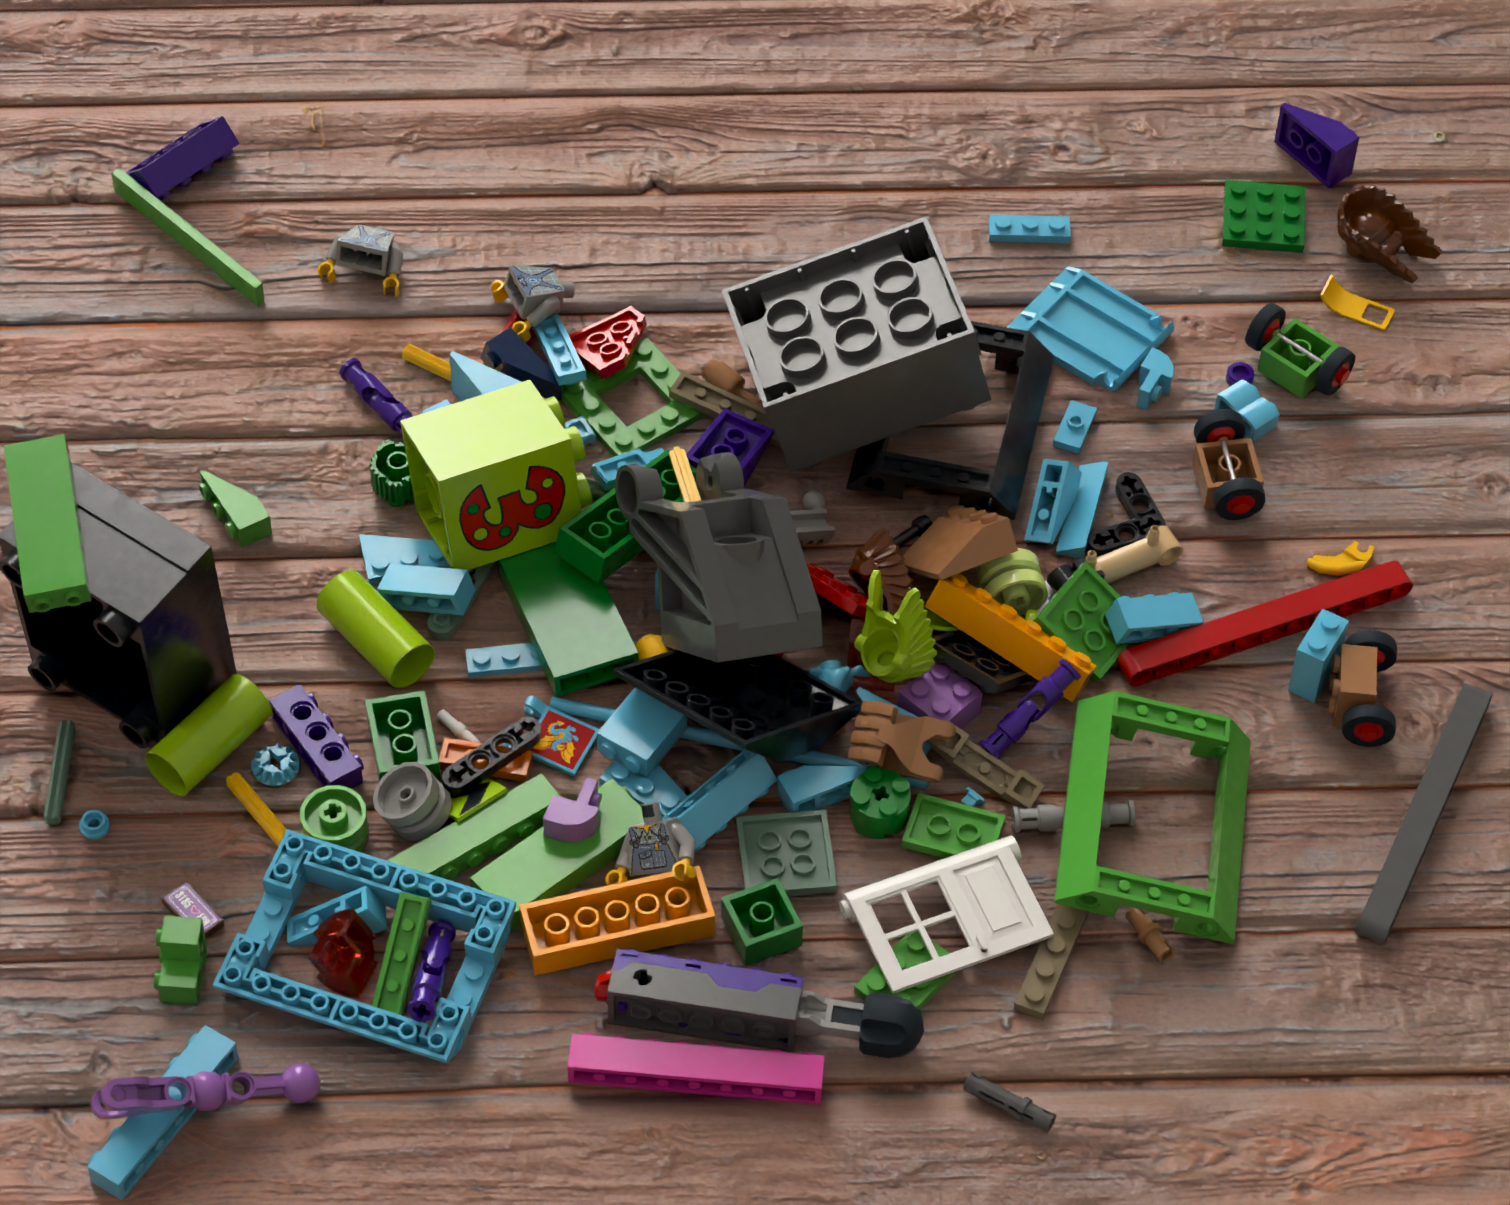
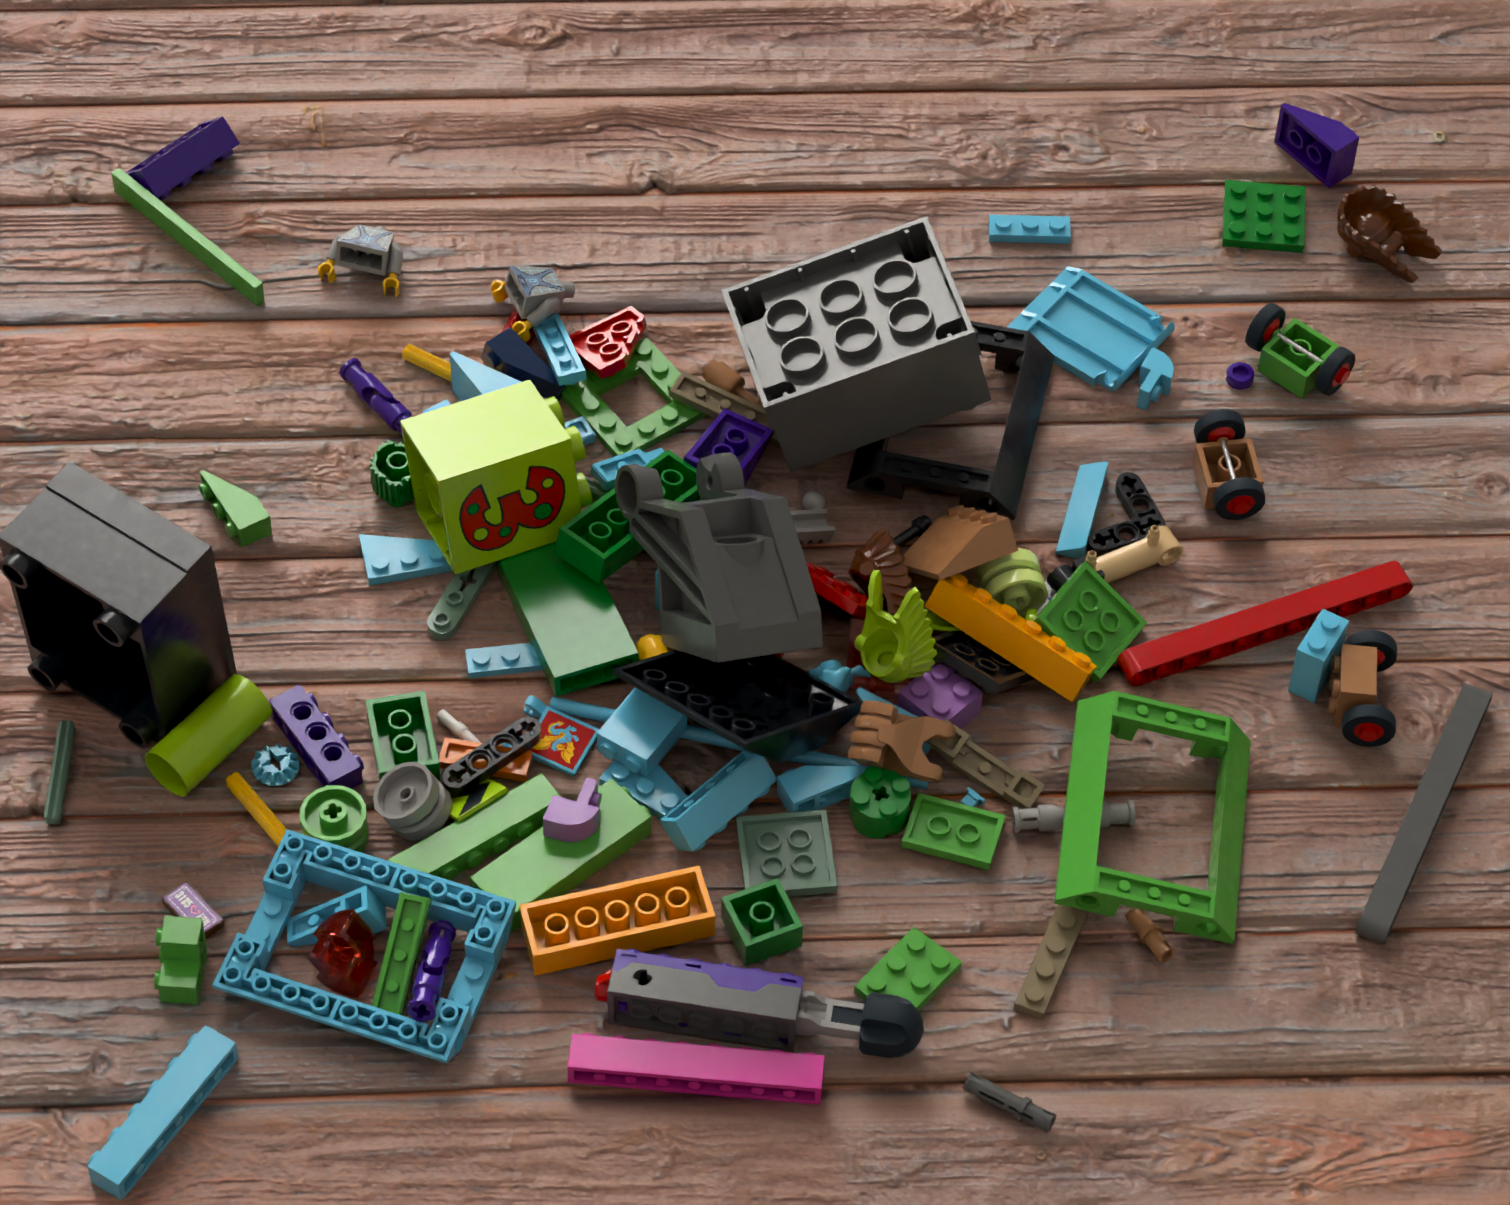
bright green brick [3,434,91,613] -> none
medium azure plate [79,810,110,839] -> none
medium lavender piece [90,1063,320,1120] -> none
lime piece [316,570,435,688] -> none
medium azure brick [377,564,476,615] -> none
torso [605,802,697,885] -> none
yellow axle [669,446,701,502] -> none
white door [839,835,1054,994] -> none
dark purple piece [979,659,1081,759] -> none
medium azure slope [1024,459,1082,545] -> none
medium azure plate [1053,400,1097,454] -> none
medium azure brick [1105,592,1204,644] -> none
medium azure brick [1214,379,1280,442] -> none
yellow piece [1306,541,1374,576] -> none
yellow piece [1320,275,1395,331] -> none

